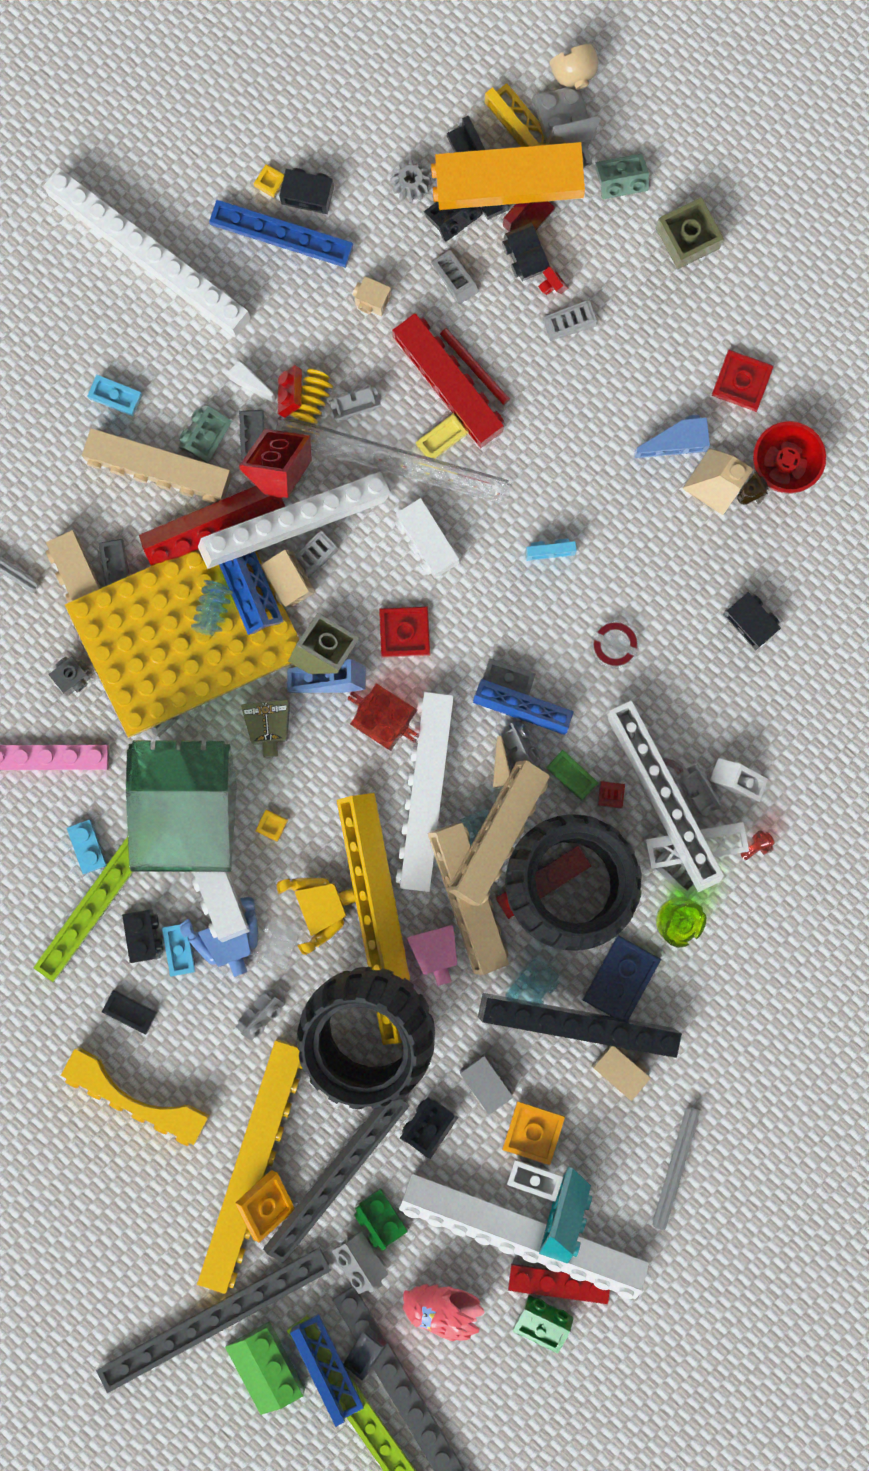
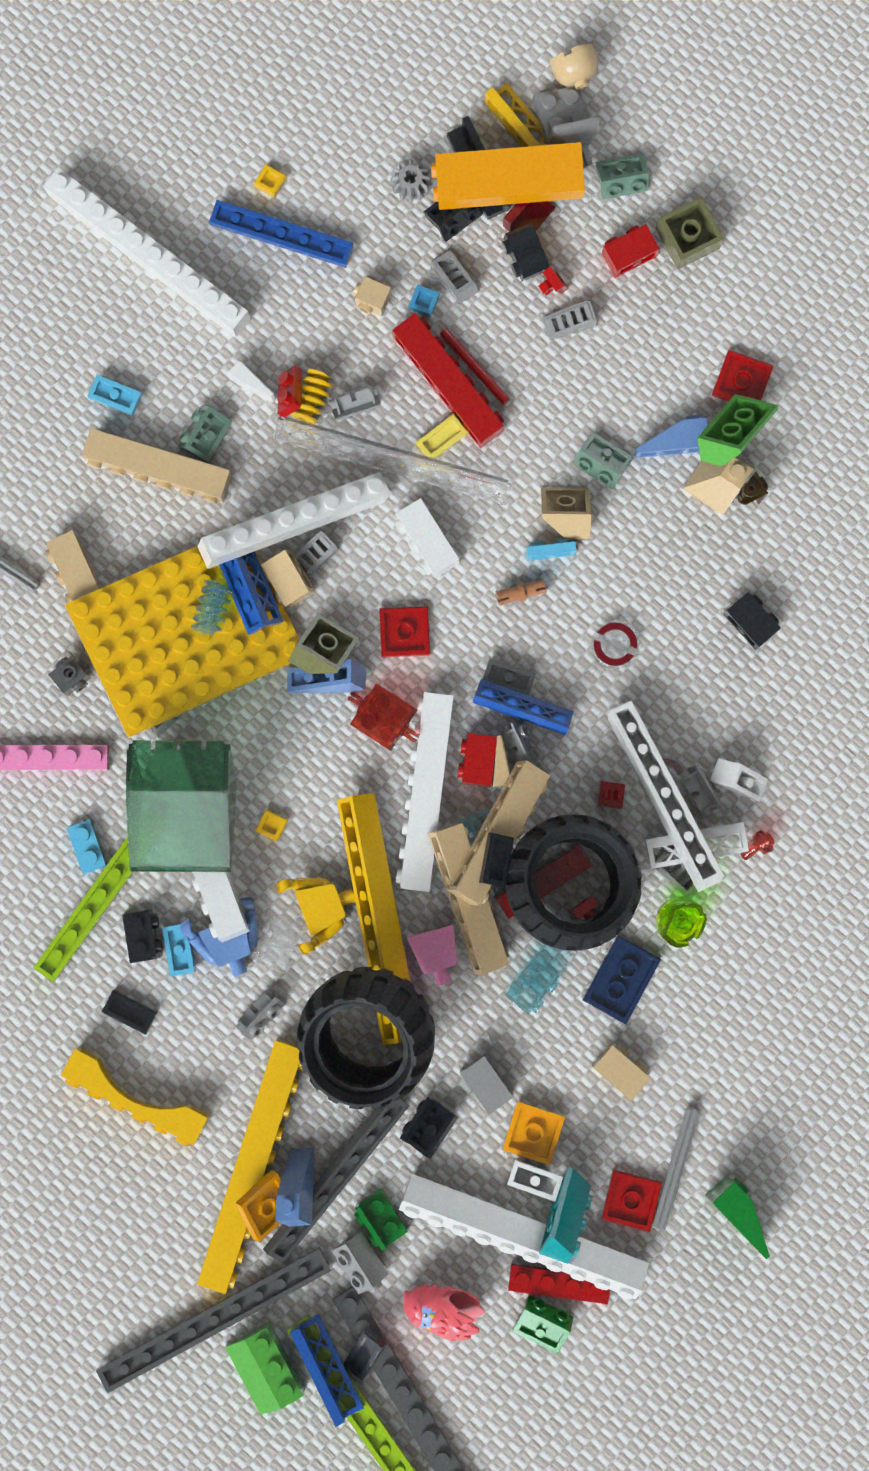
dark grey plate [99,539,130,586] -> none
red brick [139,486,286,566] -> none
dark grey plate [239,410,265,460] -> none
red slope [239,429,312,498] -> none
olive torso [241,700,290,758] -> none
black brick [279,168,334,215] -> none
black brick [478,993,682,1058] -> none
bright green tile [546,750,599,801] -> none
red piece [753,421,826,494] -> none
none -> medium blue slope [276,1148,314,1227]
none -> dark azure plate [408,285,440,318]
none -> red brick [457,733,497,787]
none -> black tile [479,833,514,887]
none -> nougat pin [495,578,547,606]
none -> tan slope [540,487,592,540]
none -> red plate [569,896,598,920]
none -> sand green bracket [573,432,633,489]
none -> red tile [601,1169,662,1232]
none -> red brick [602,224,660,278]
none -> bright green slope [697,394,778,466]
none -> green slope [705,1175,770,1259]

